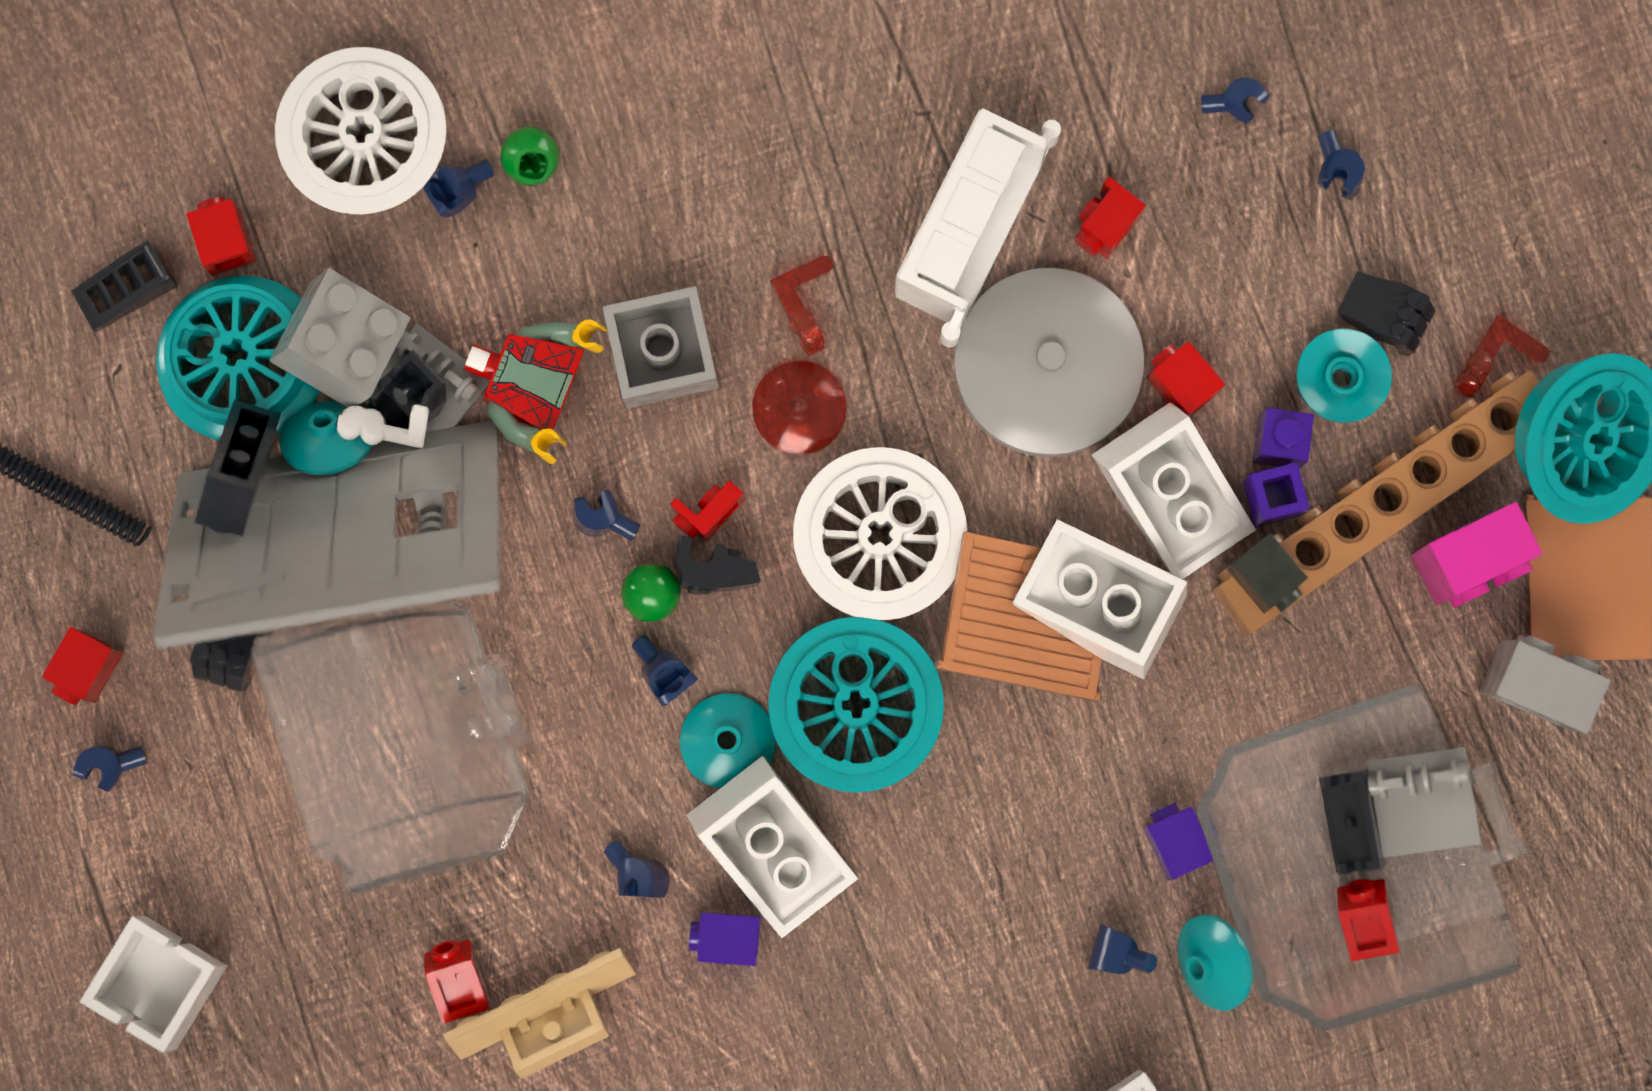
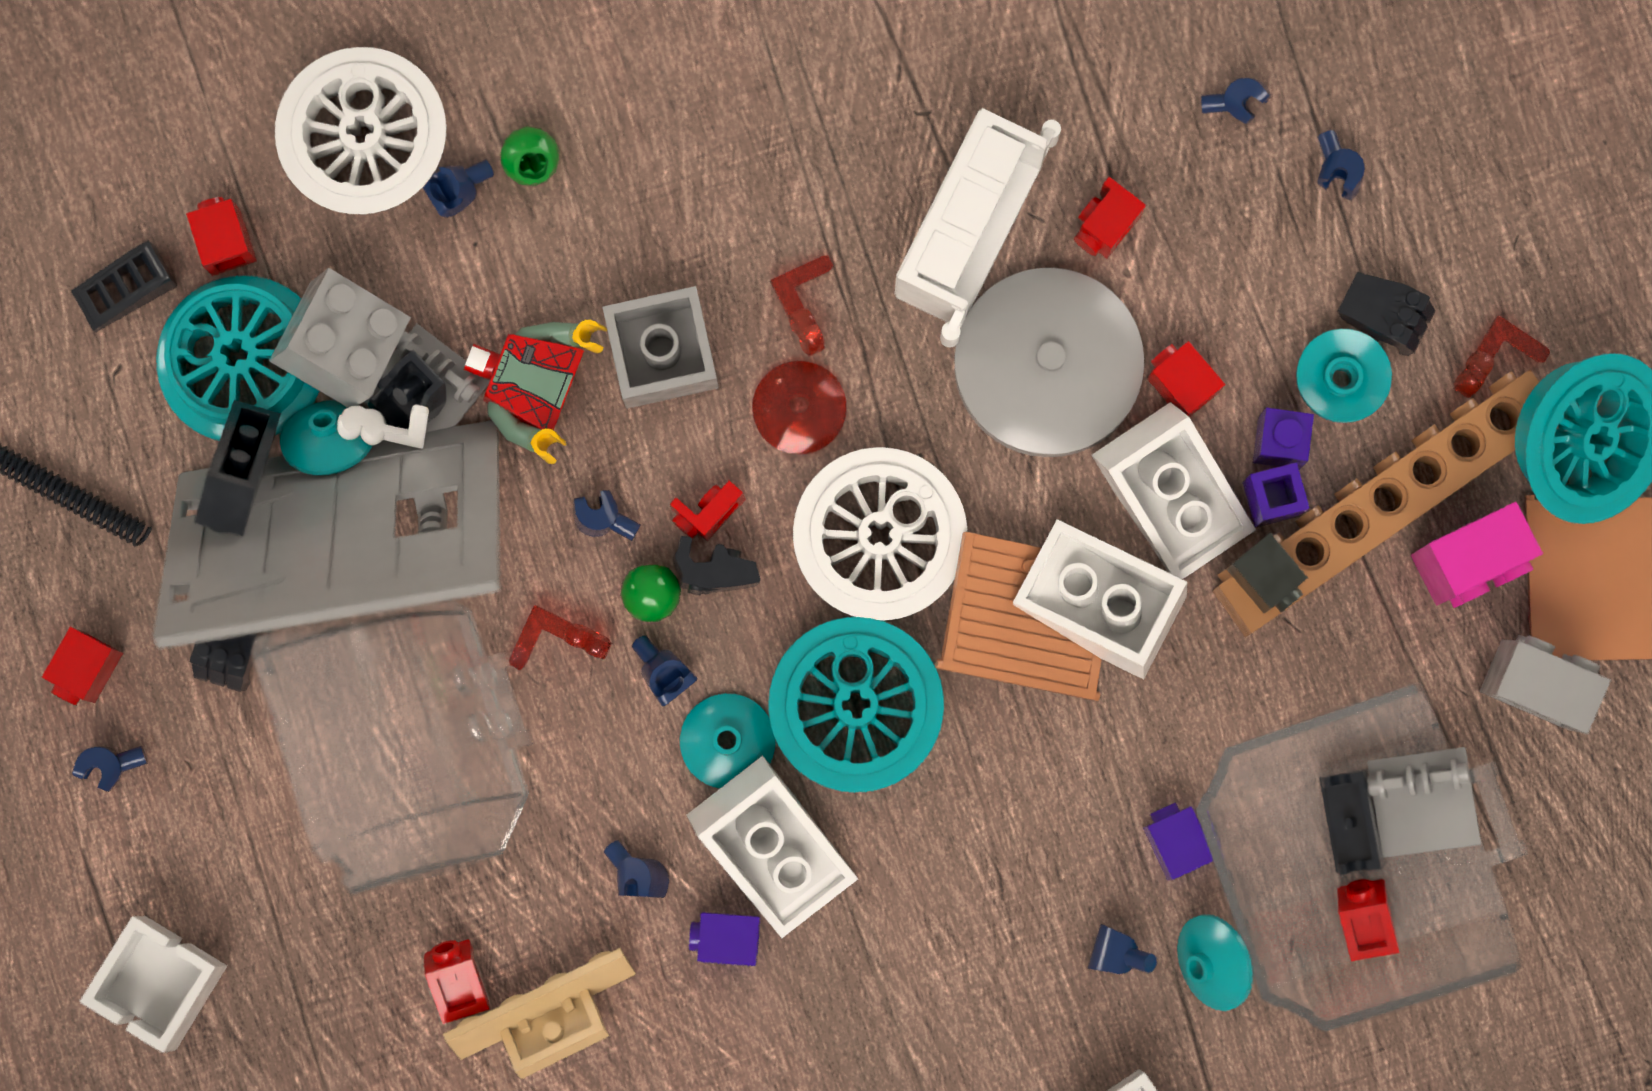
none -> clear red piece [509,605,613,670]

